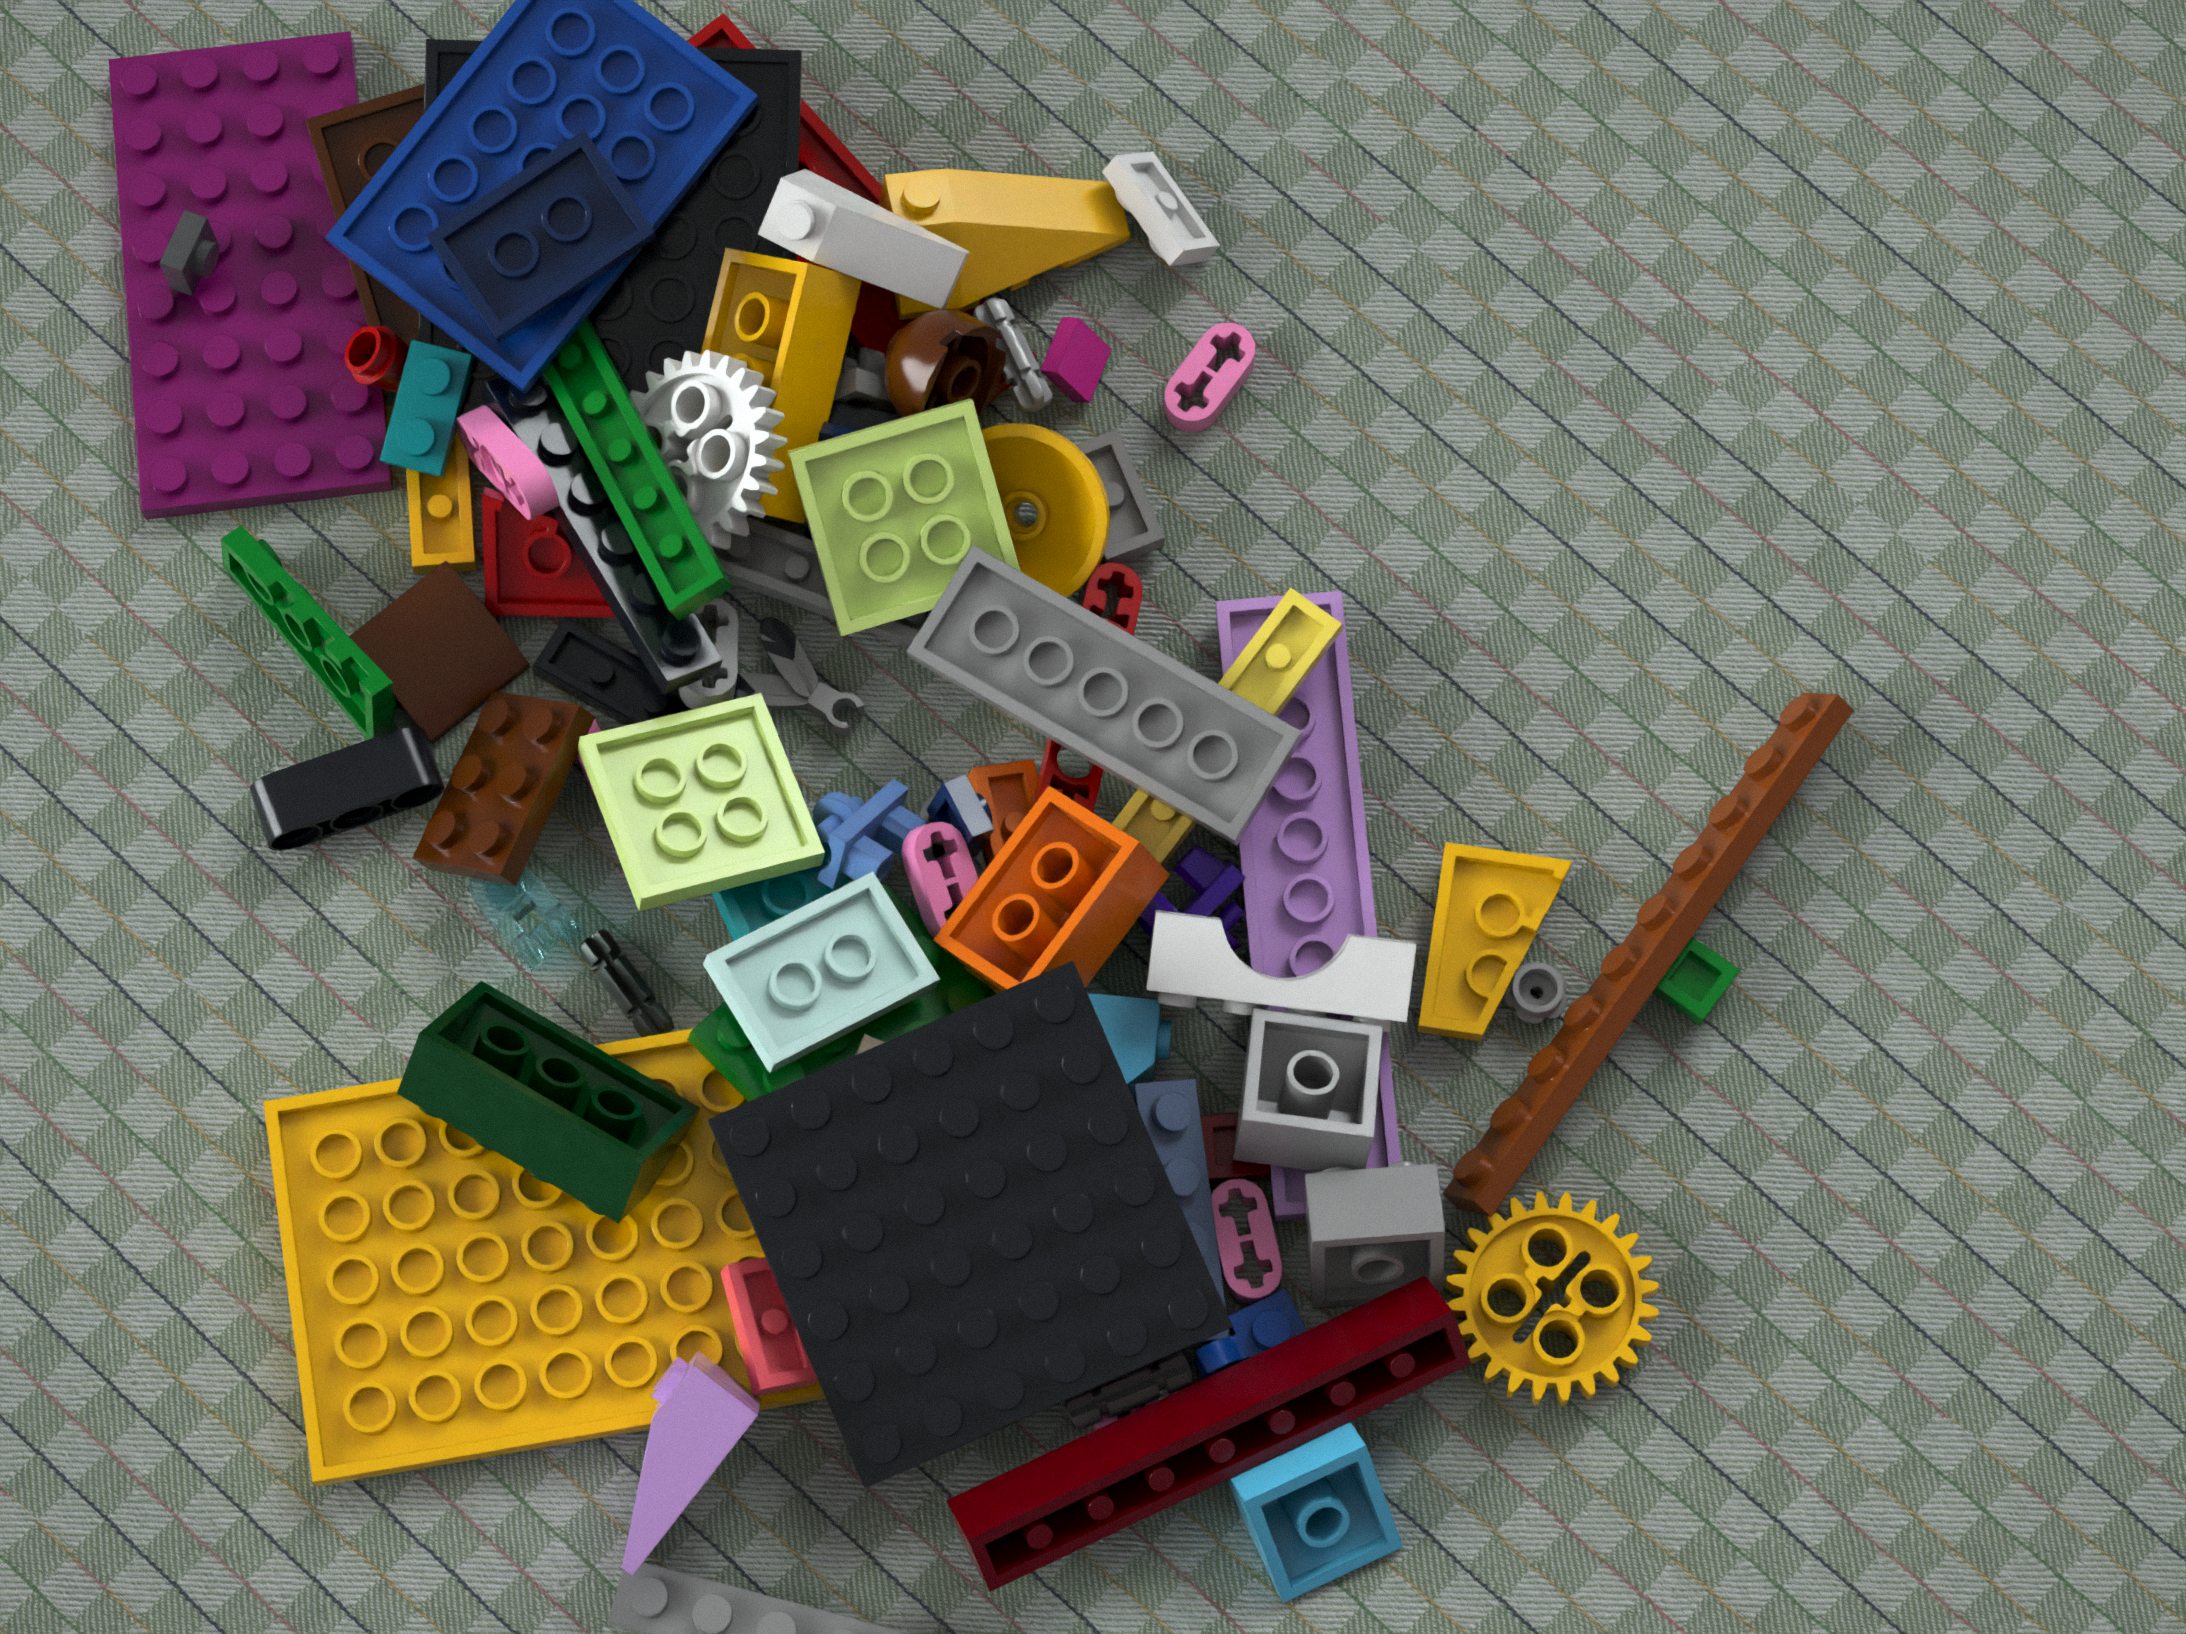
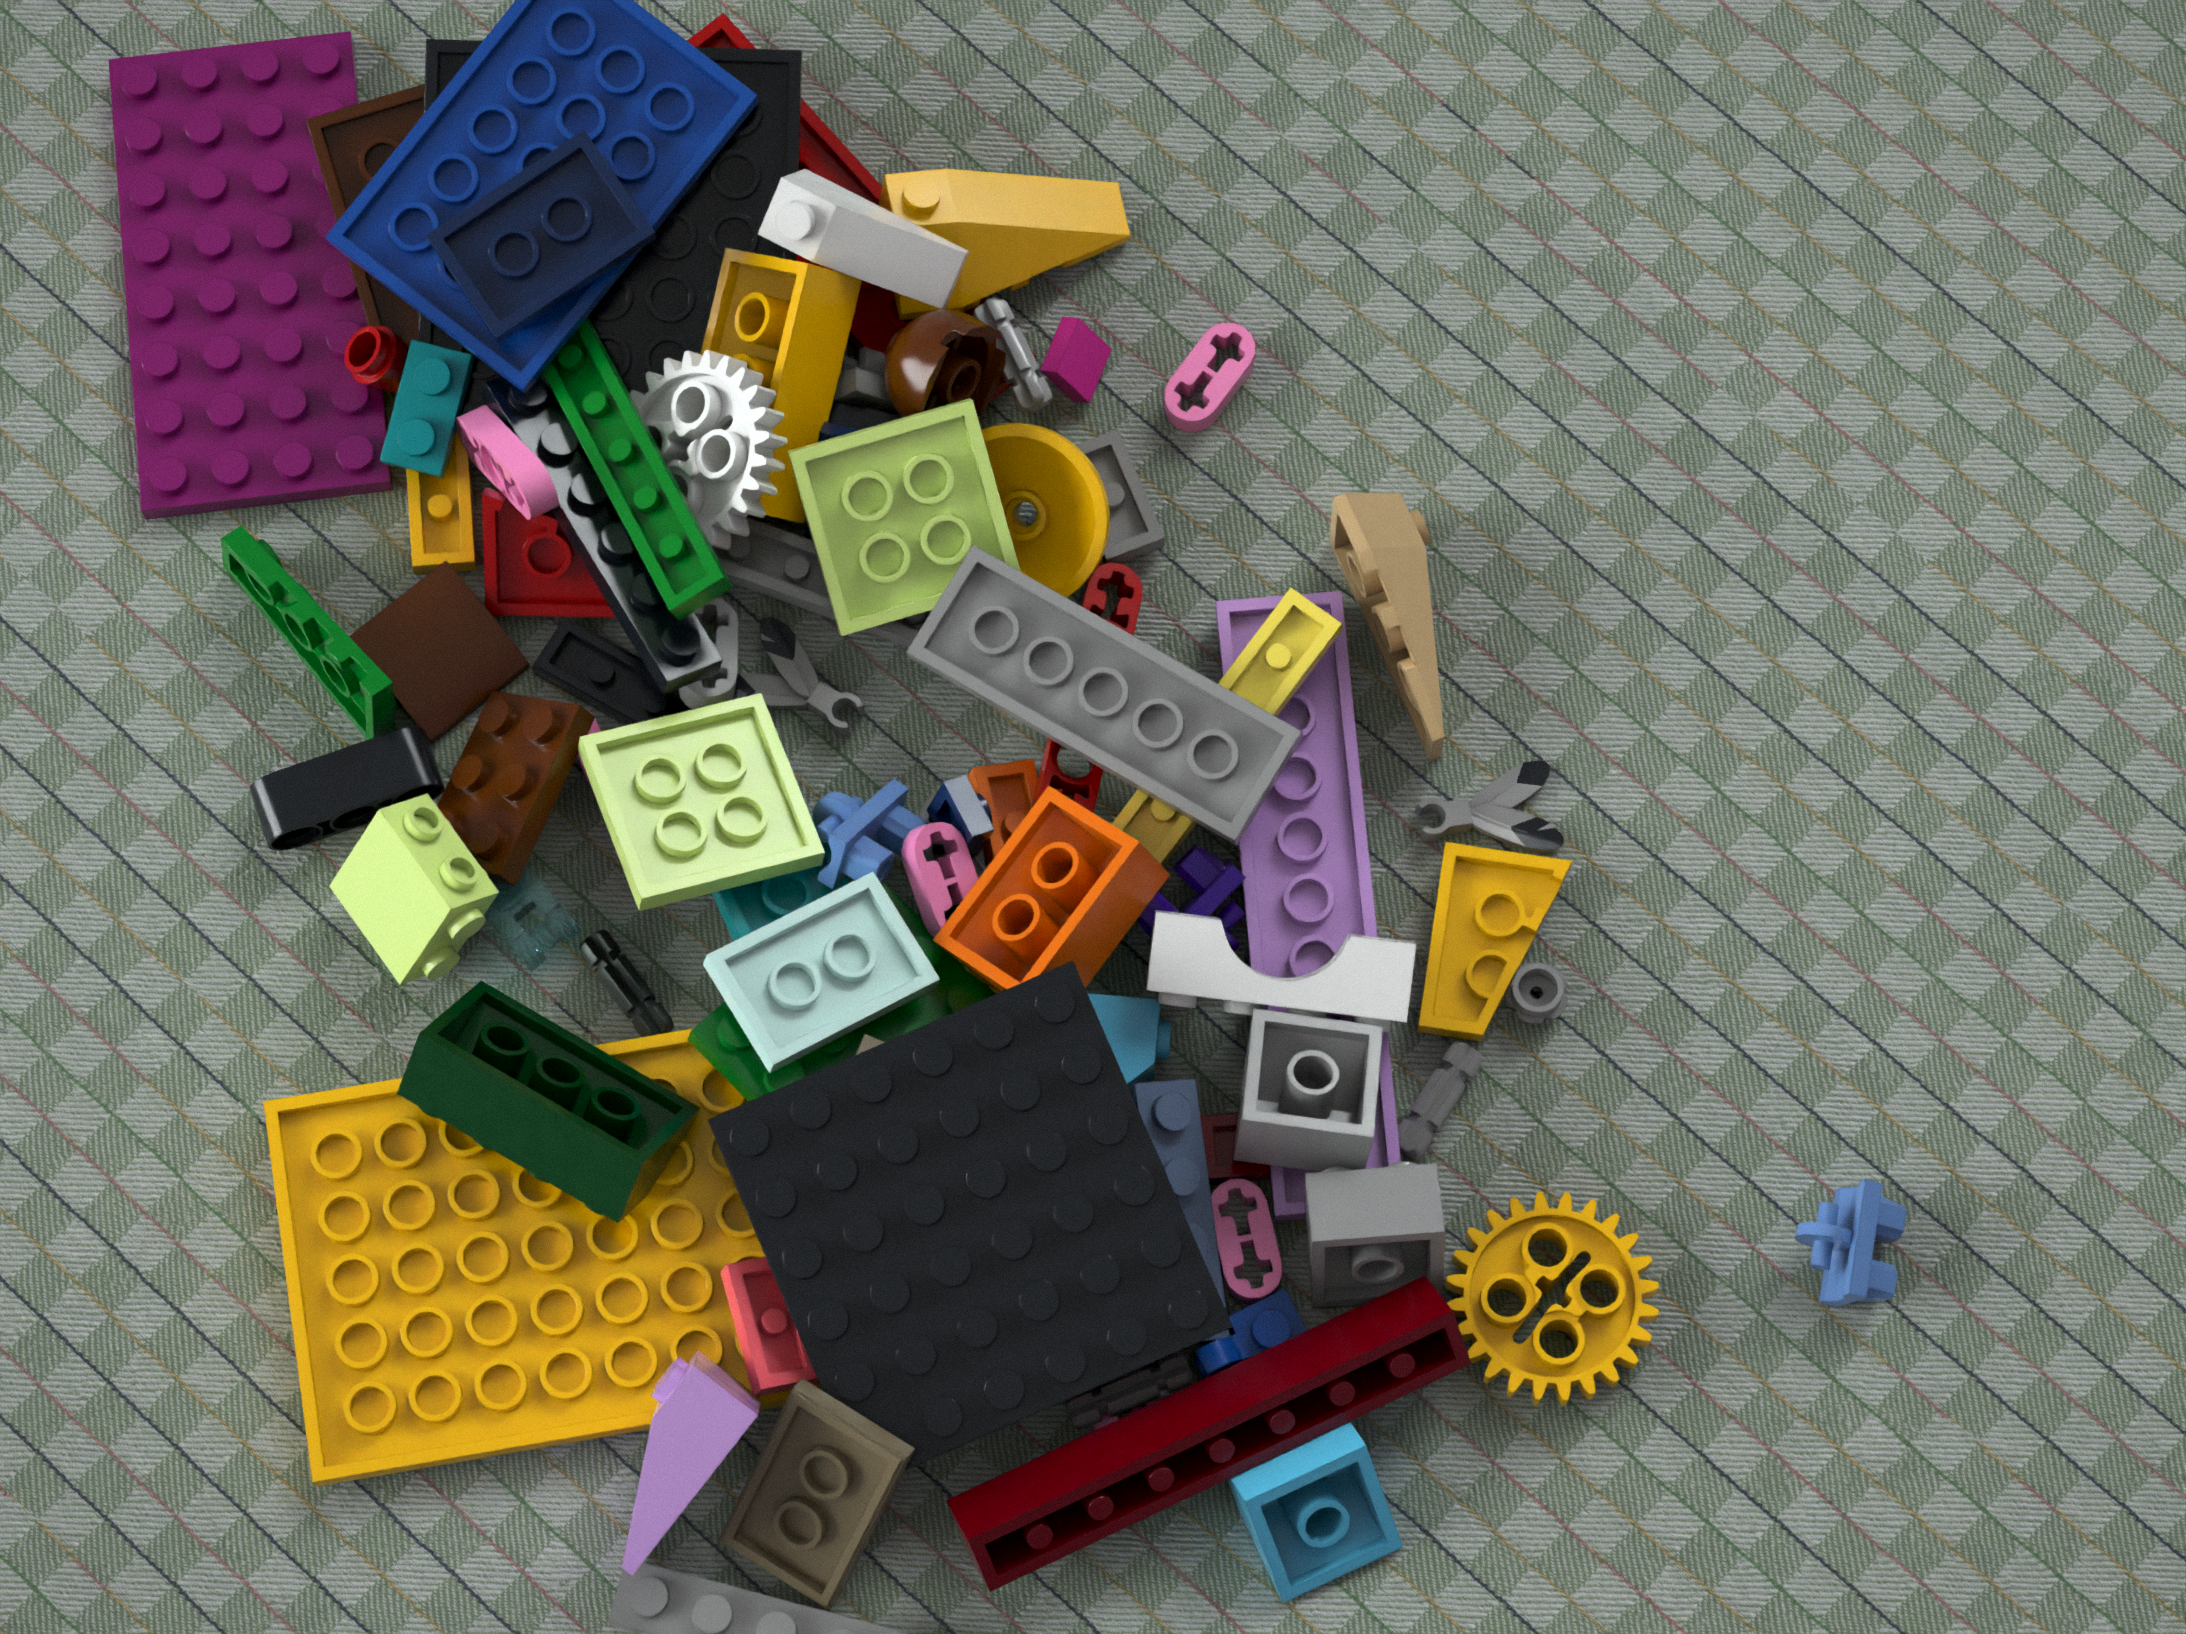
dark grey plate [159,210,220,296] -> none
white plate [1102,152,1220,266] -> none
dark orange plate [1442,693,1854,1217] -> none
green plate [1652,936,1740,1027] -> none
none -> yellowish green brick [329,793,499,985]
none -> dark tan tile [718,1378,915,1610]
none -> tan wedge [1329,493,1444,761]
none -> light grey axle [1398,1040,1482,1160]
none -> light grey piece [1415,761,1564,853]
none -> medium blue hips [1795,1179,1907,1307]

